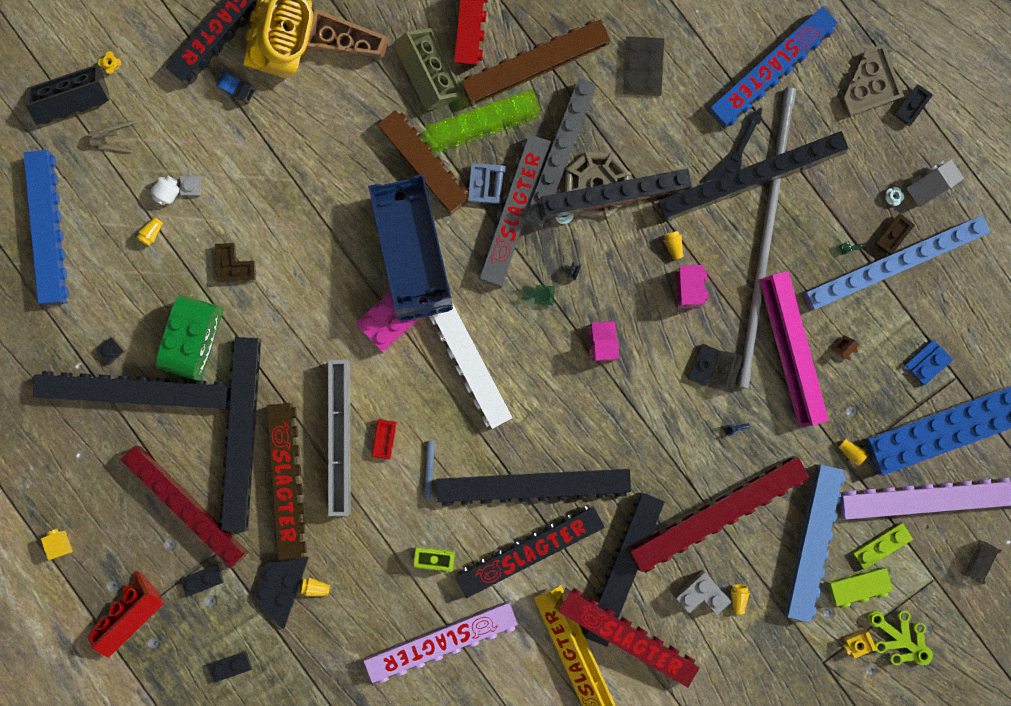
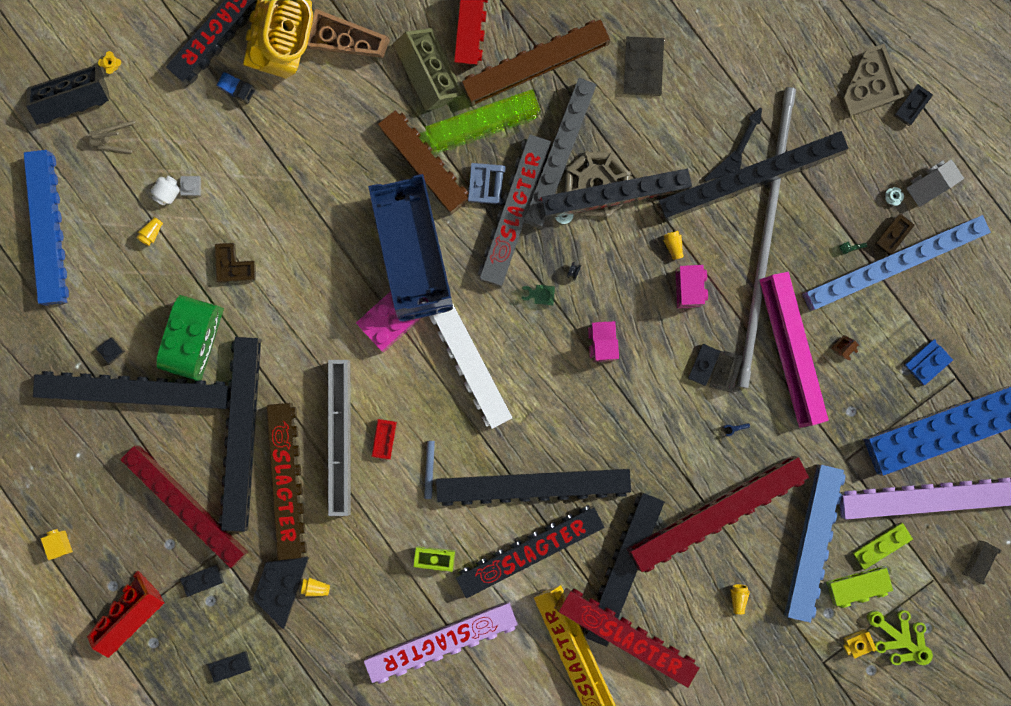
light grey brick [674,570,731,615] -> none
blue brick [708,6,838,128] -> none
yellow cone [838,439,868,467] -> none

